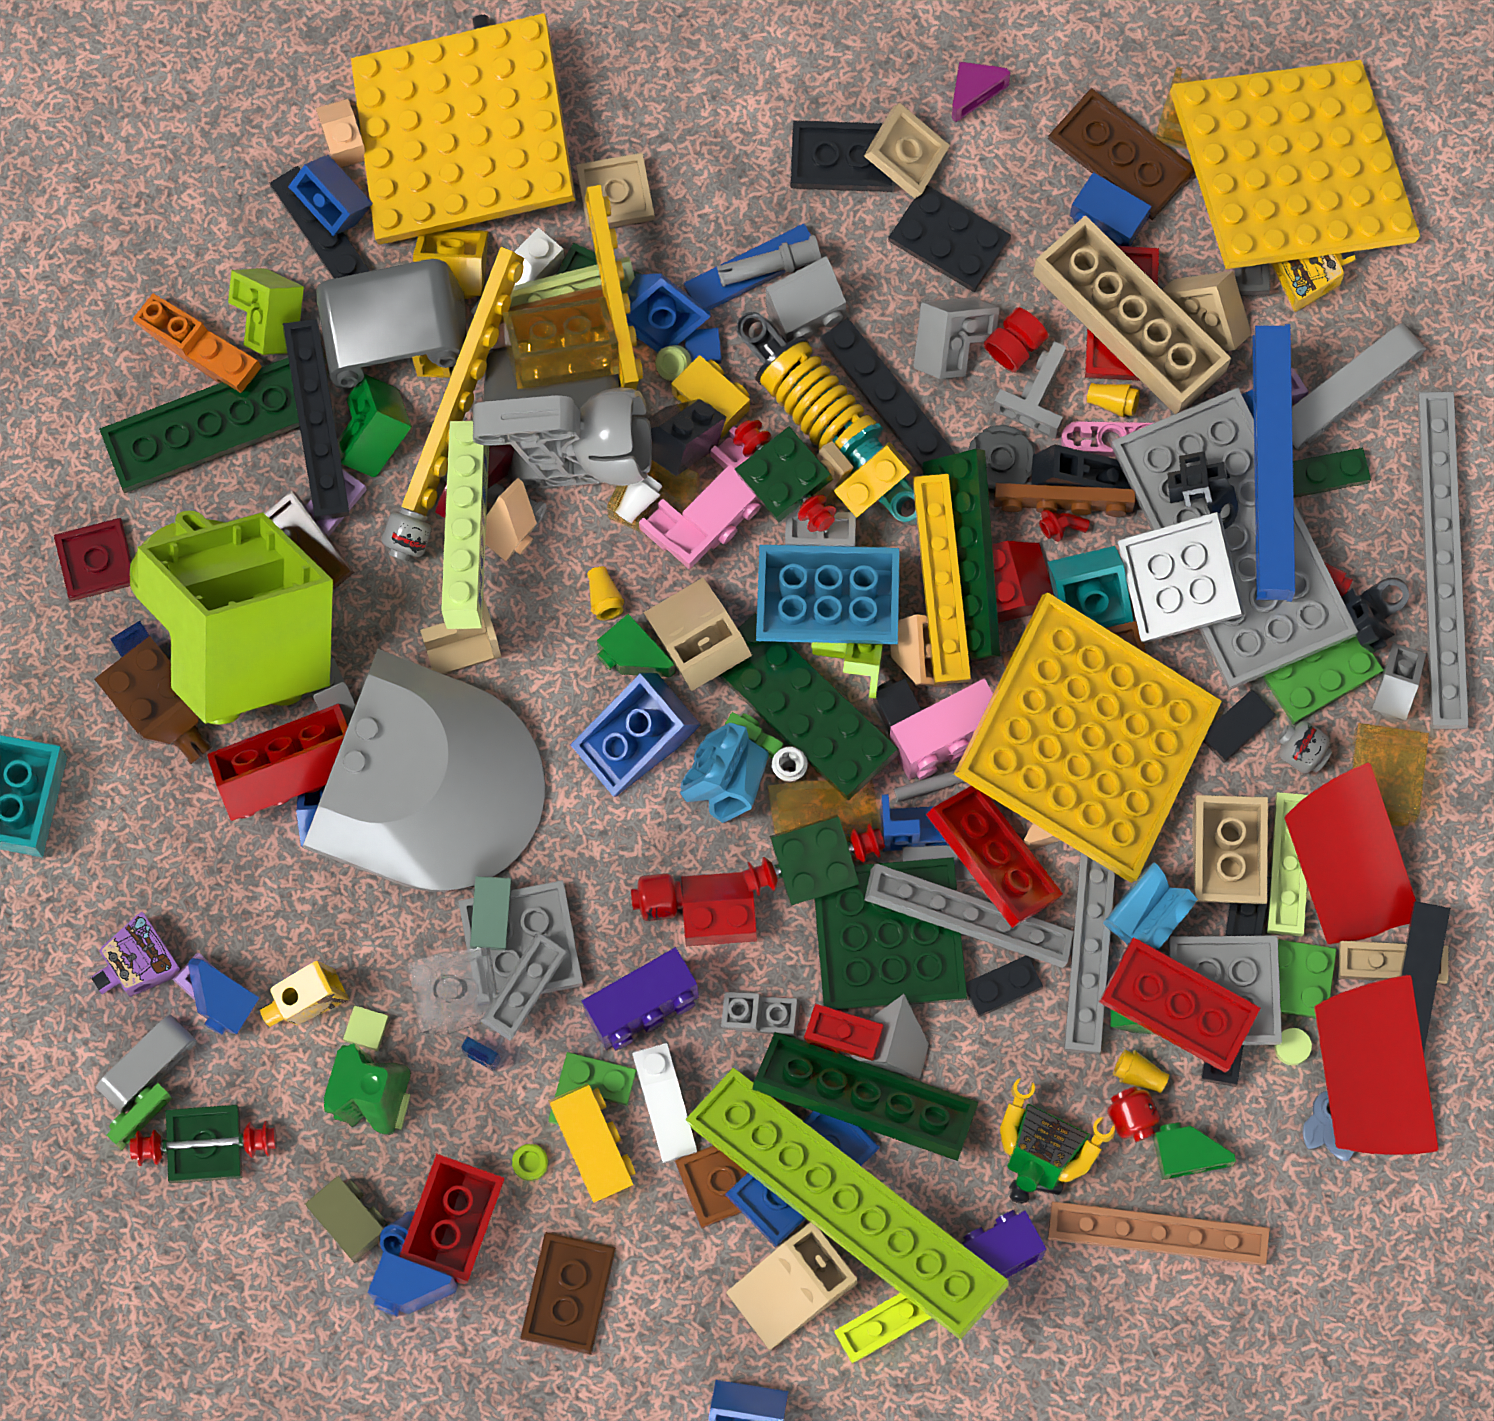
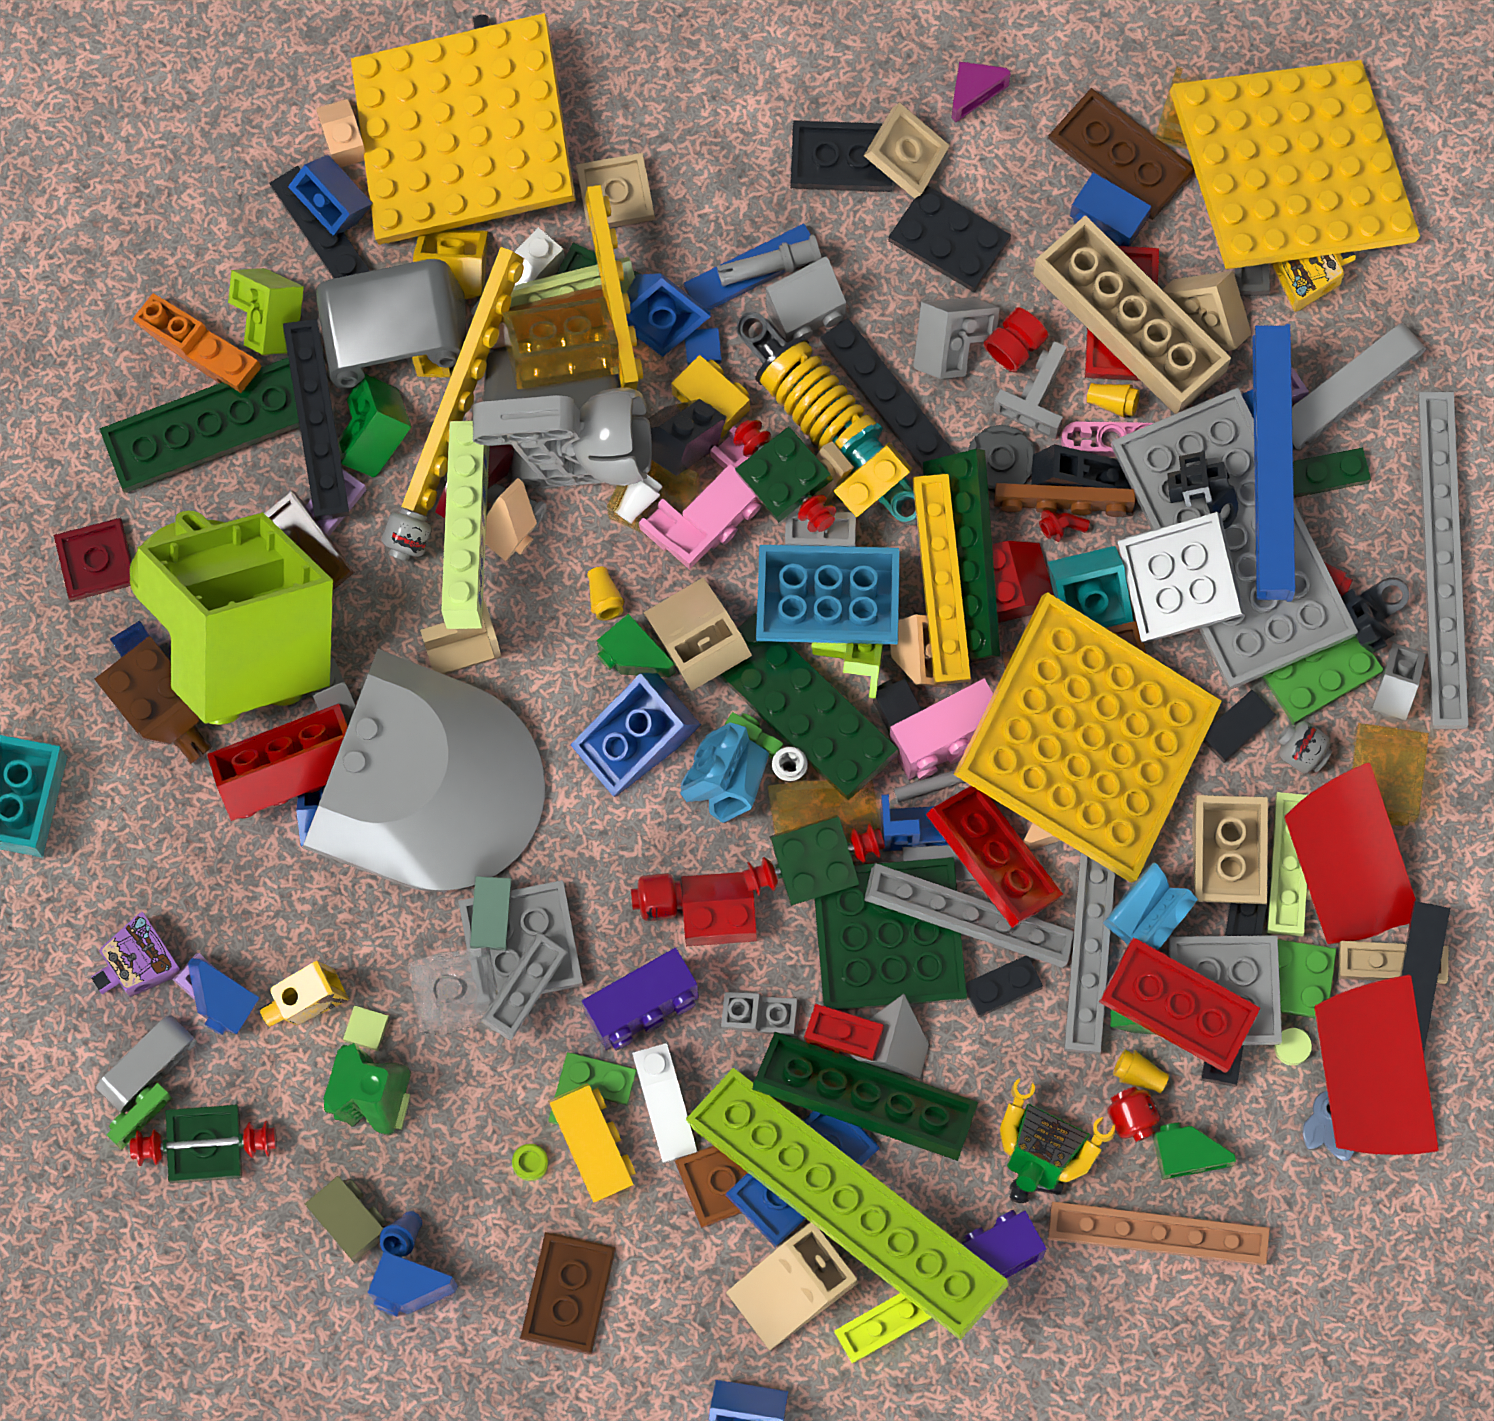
red slope [399,1153,505,1285] -> none
clear blue tile [461,1036,501,1071] -> none
yellowish green tile [655,345,692,381] -> none

